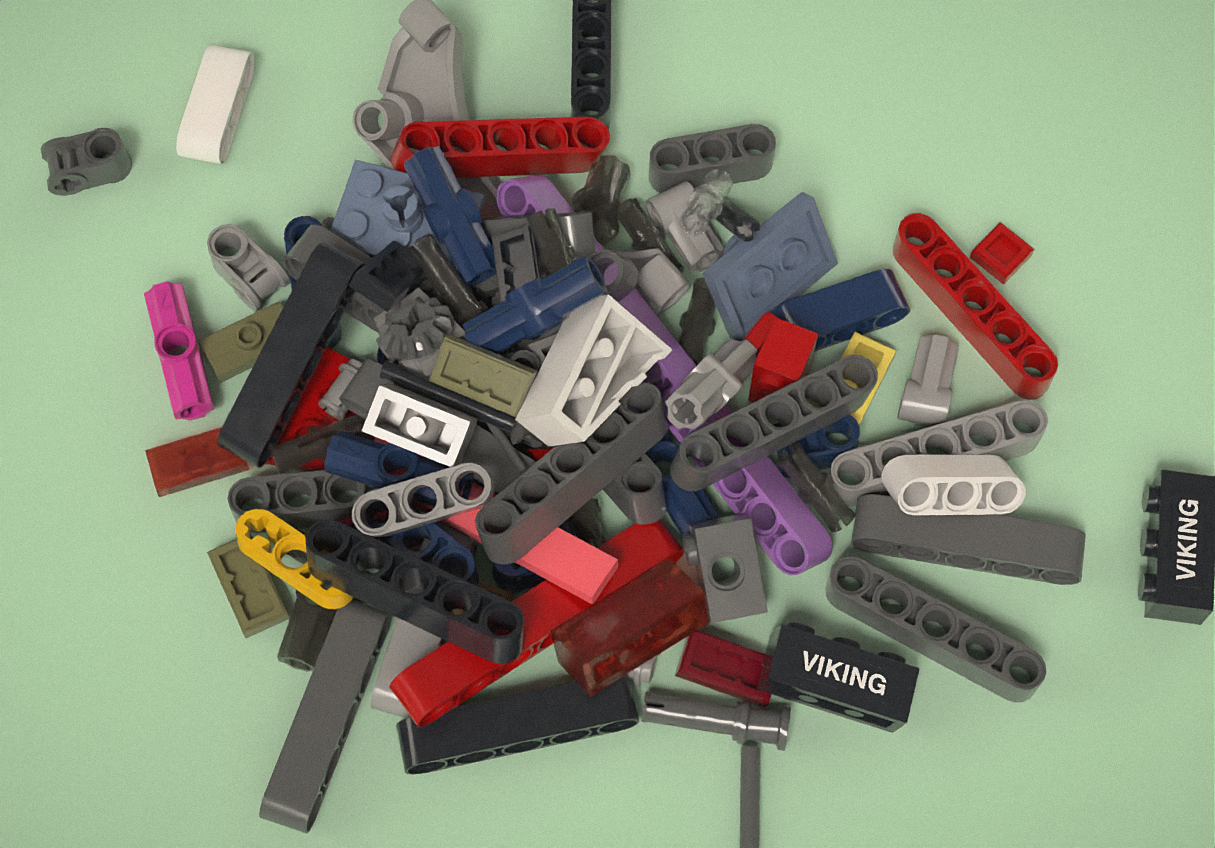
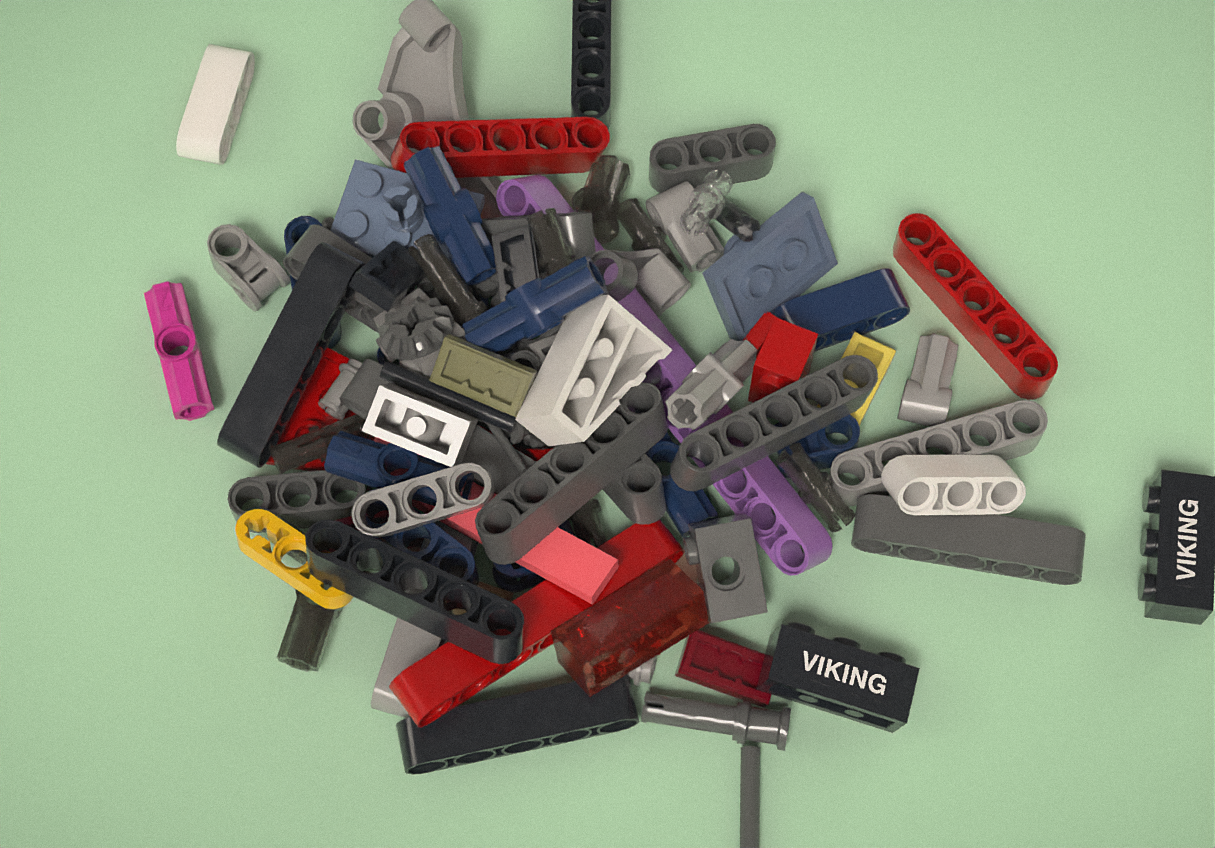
dark grey piece [40,128,132,196] -> none
clear red plate [145,427,249,497] -> none
olive plate [198,301,283,383] -> none
olive plate [207,532,290,638] -> none
dark grey beam [259,599,392,834] -> none
clear smoke pin [679,278,716,366] -> none
dark grey beam [825,556,1047,703] -> none
red tile [969,222,1035,285] -> none

